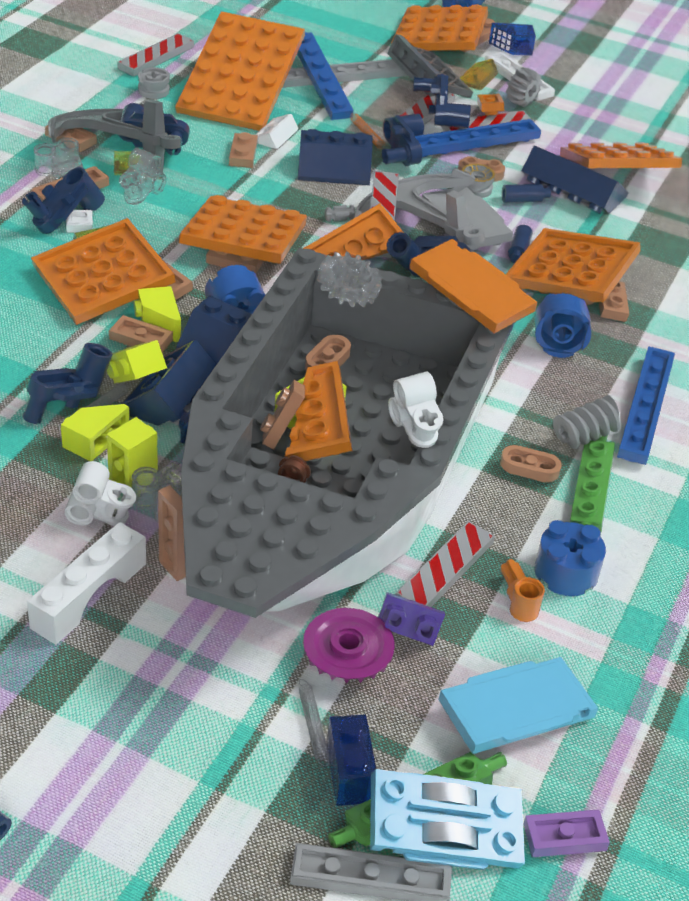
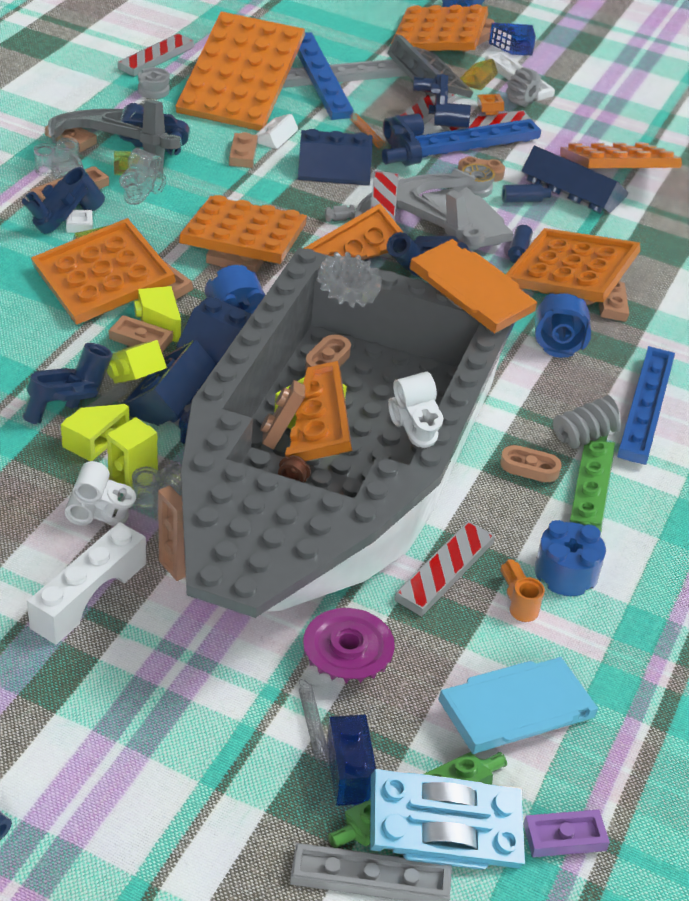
dark purple hips [377,592,445,646] -> none

